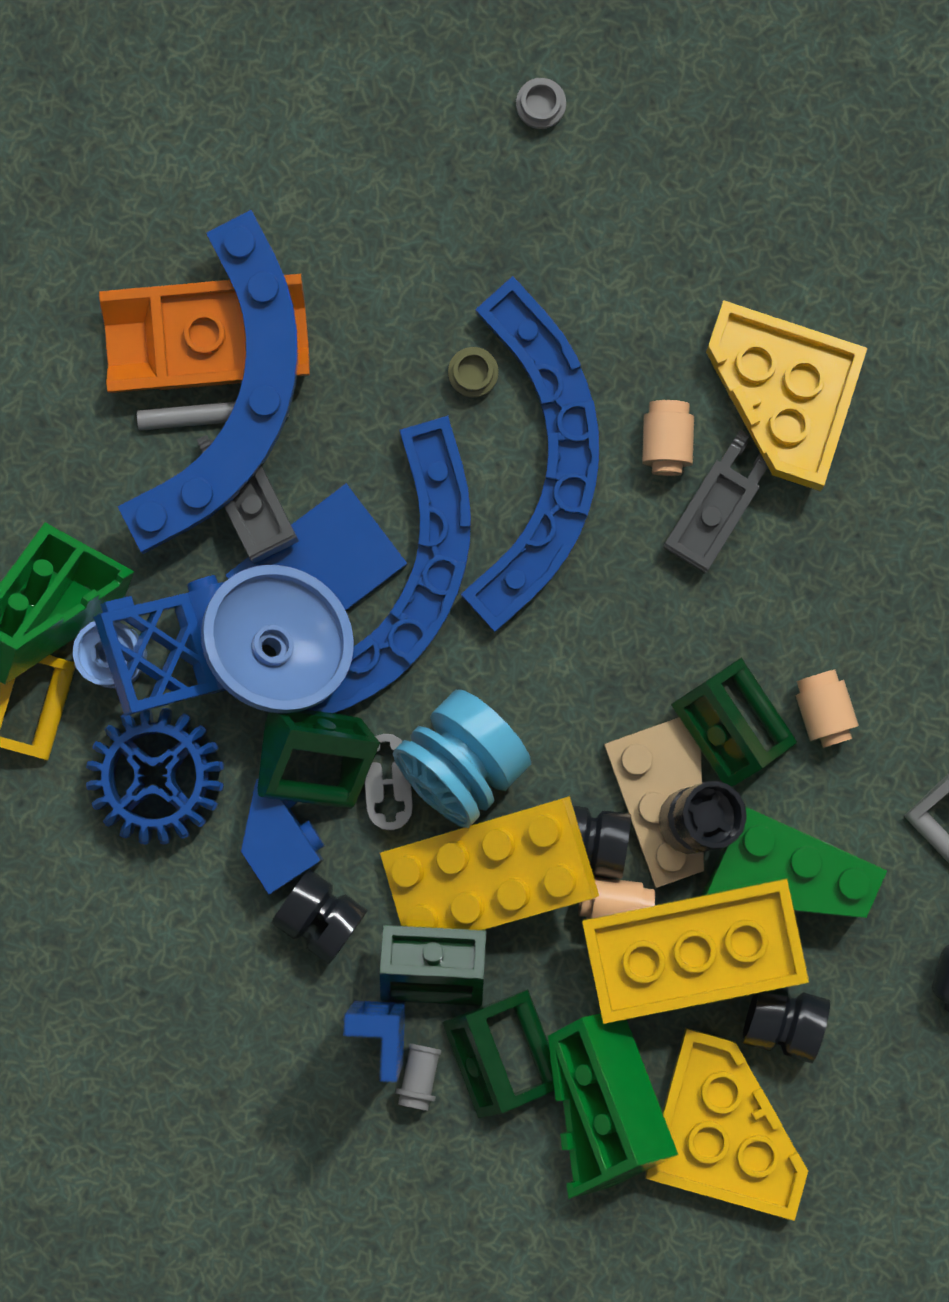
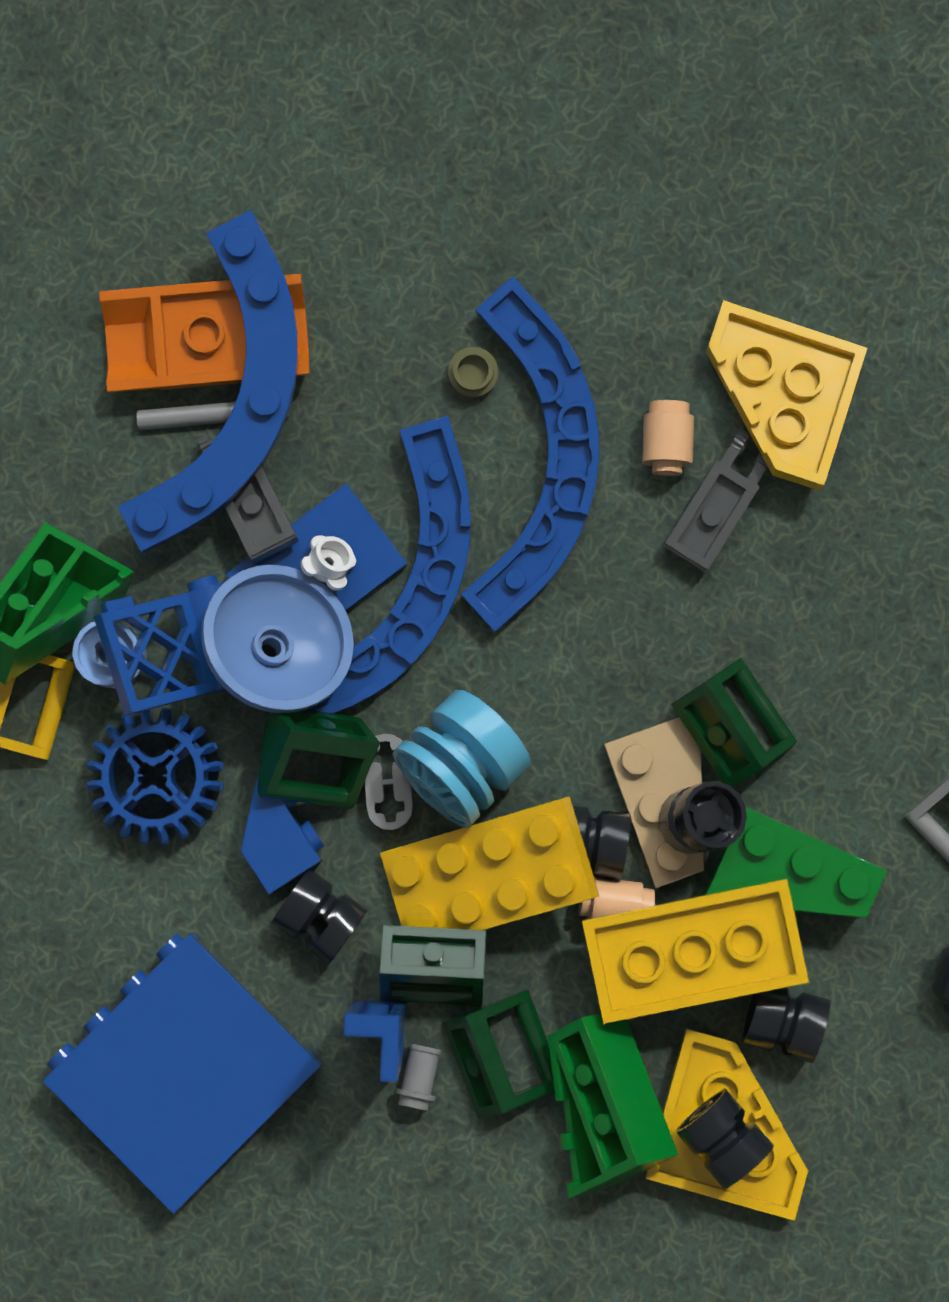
light grey plate [516,78,566,129] -> none
light nougat brick [795,669,859,748] -> none
none -> blue panel [43,932,323,1214]
none -> white plate [300,535,356,591]
none -> black wheel [675,1088,774,1189]

